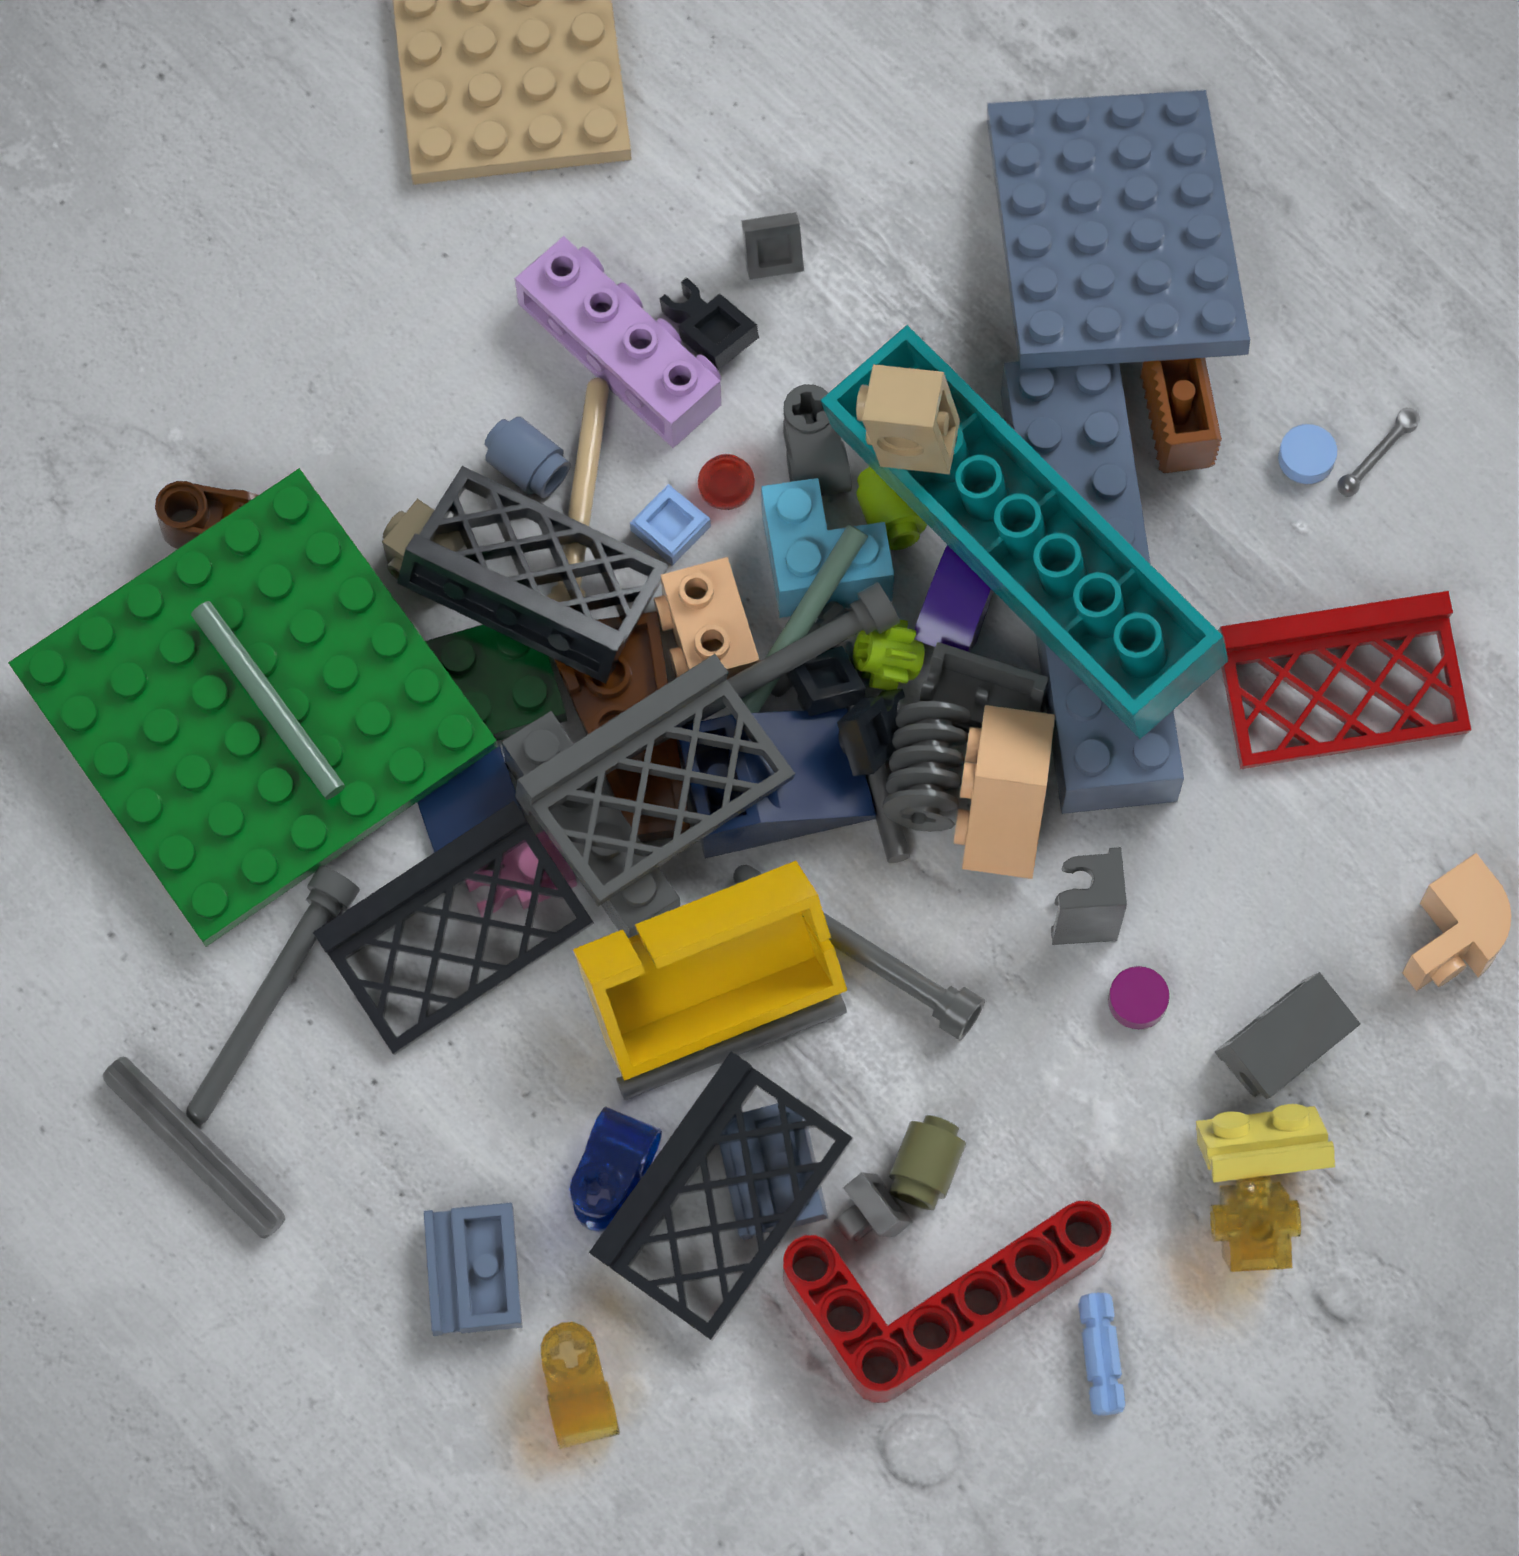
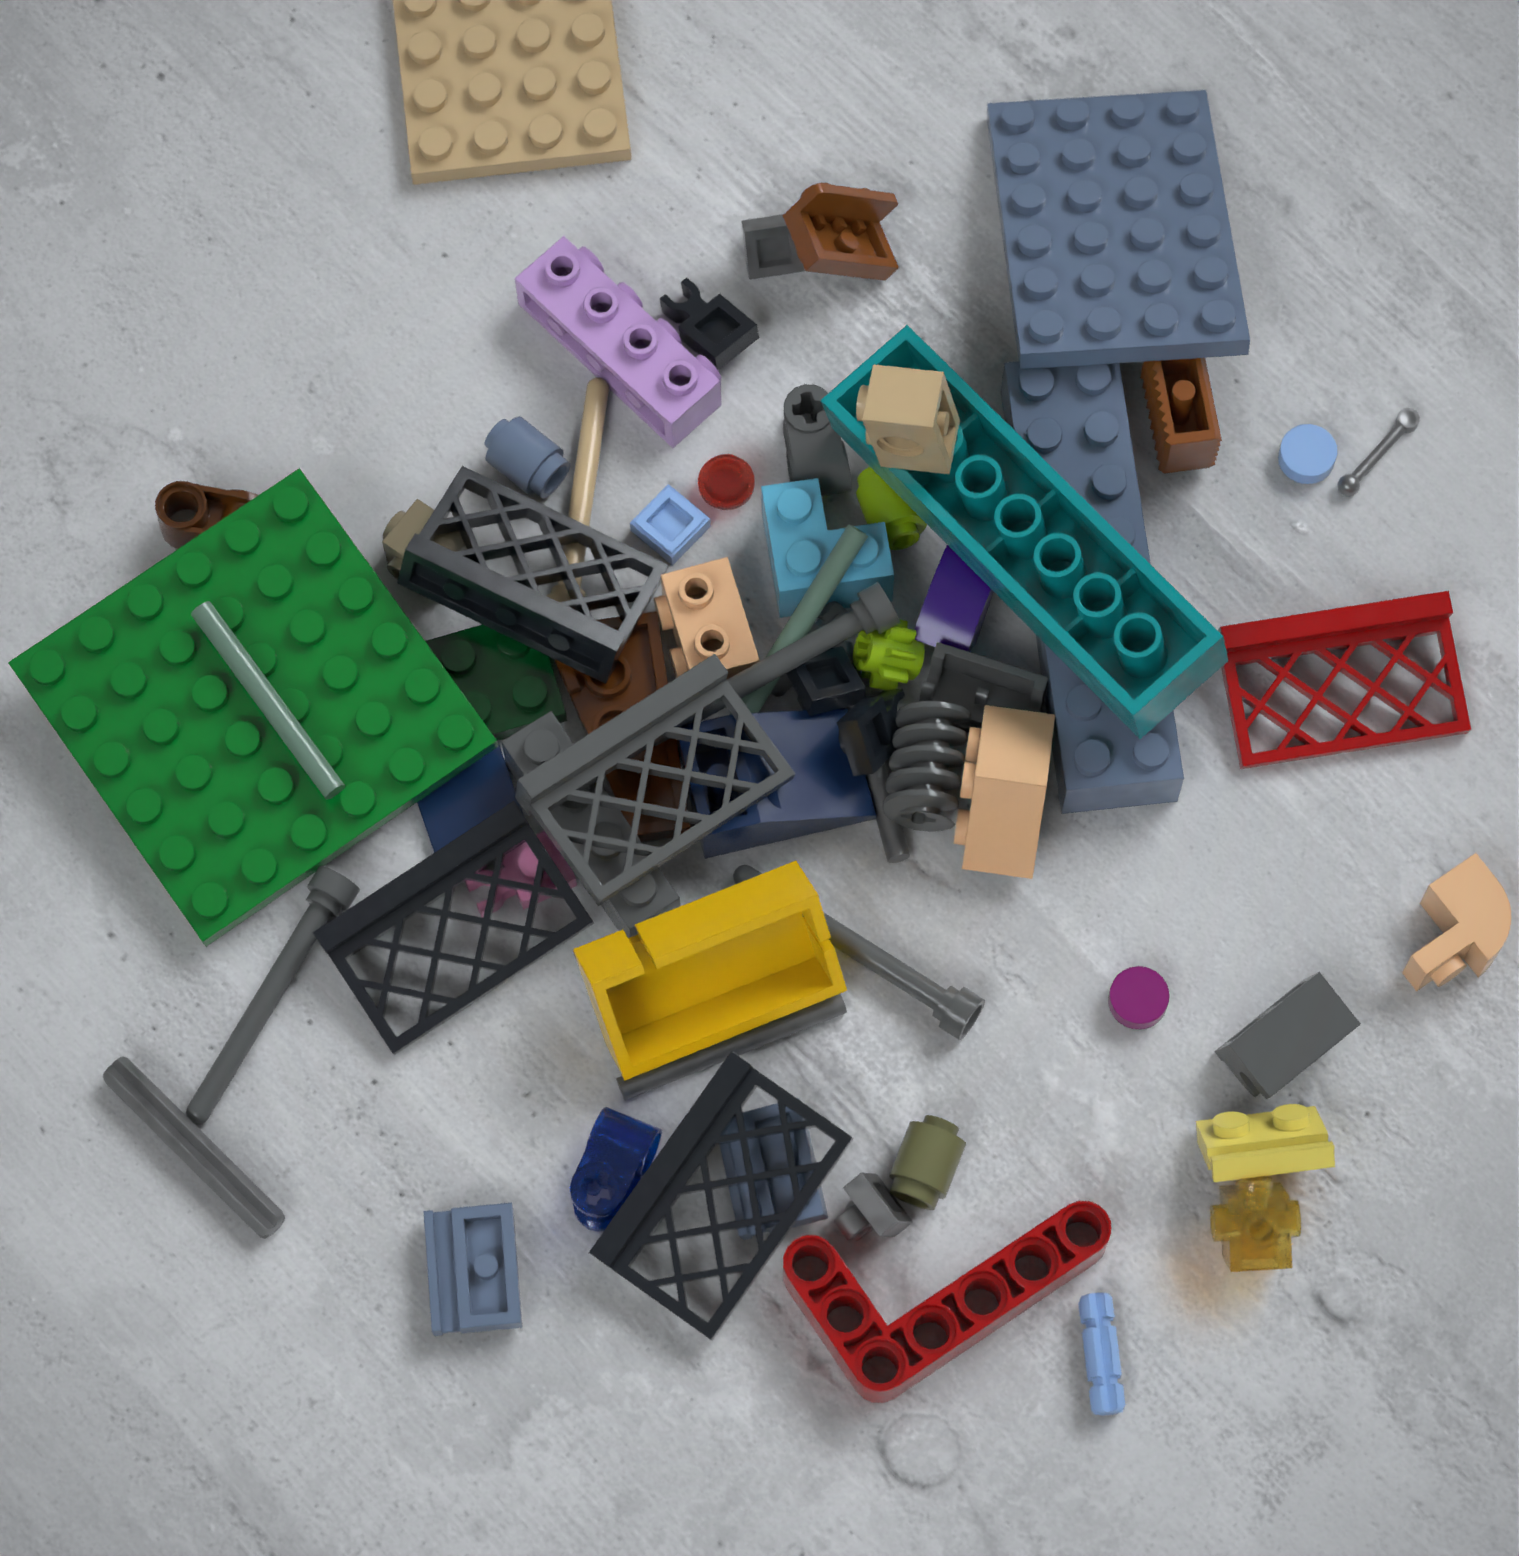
clear yellow piece [541,1322,620,1450] -> none
dark grey hinge [1051,847,1127,945] -> none
none -> dark orange bracket [782,183,899,281]

